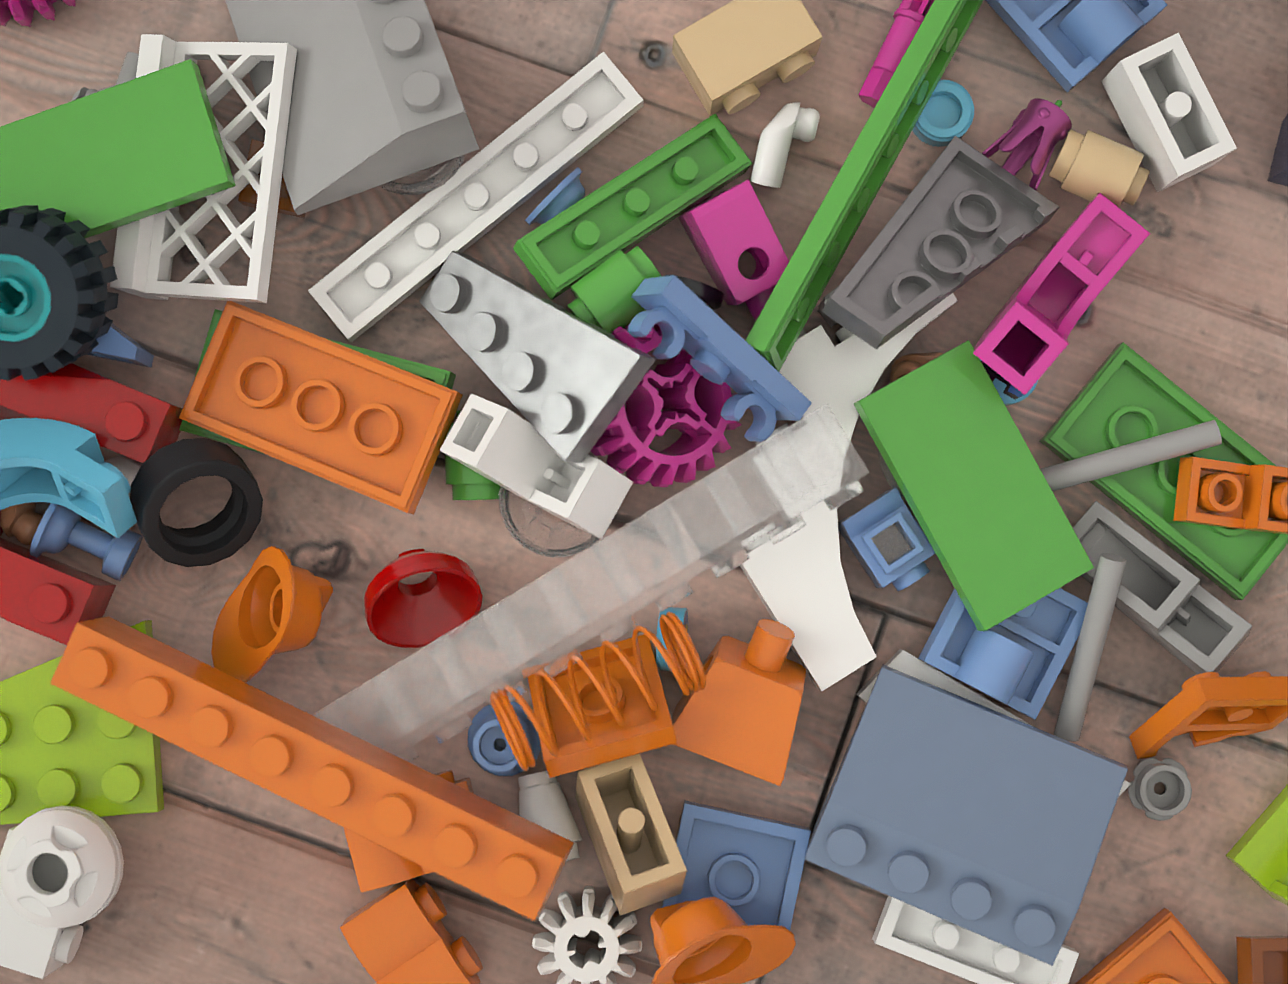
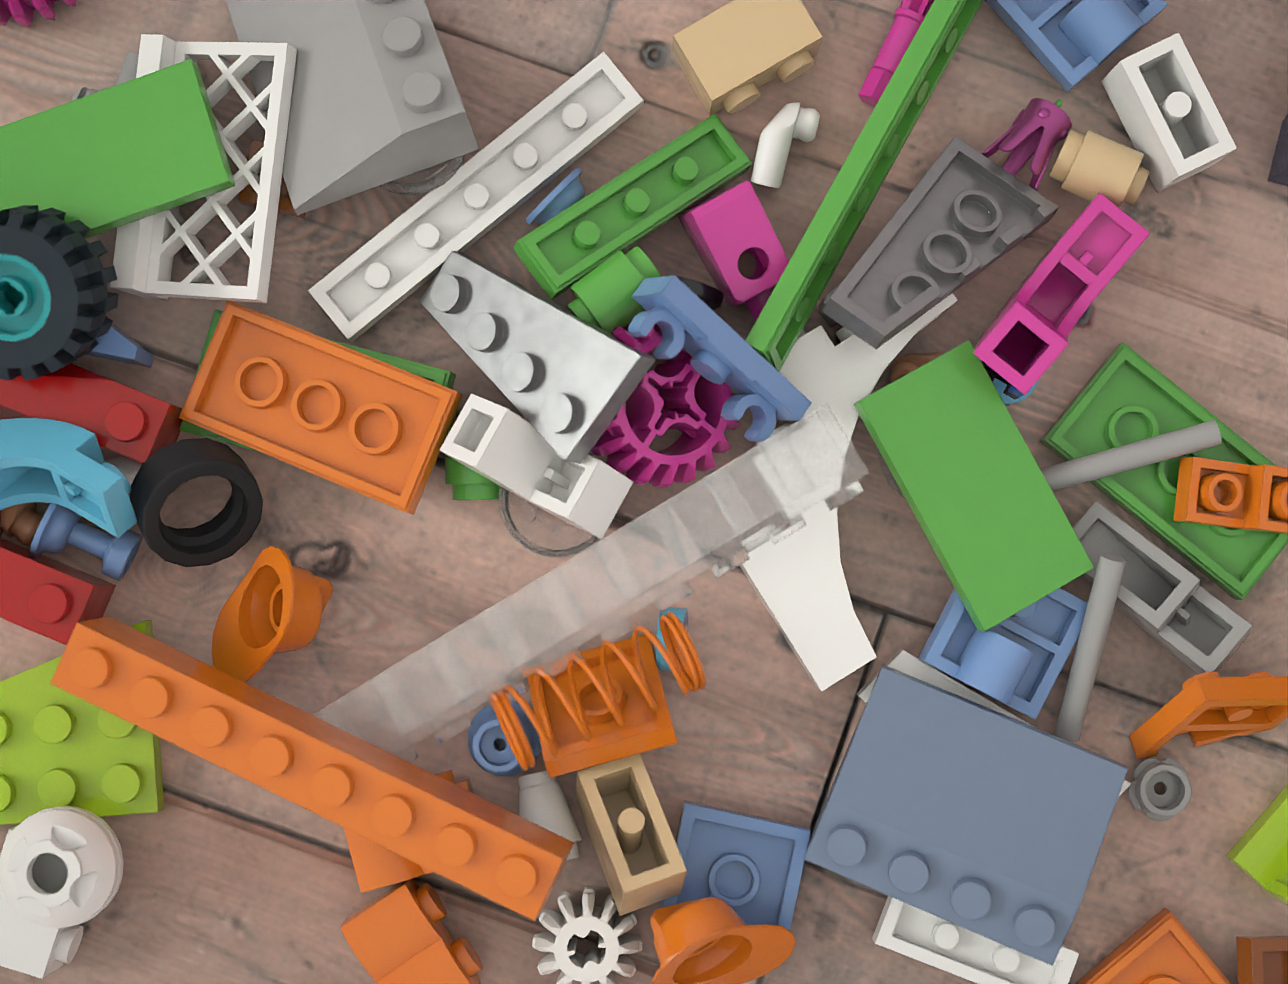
red piece [364,549,483,648] -> none
orange torso [671,619,806,786] -> none
medium blue window [838,487,936,591] -> none
medium azure tile [912,80,974,147] -> none

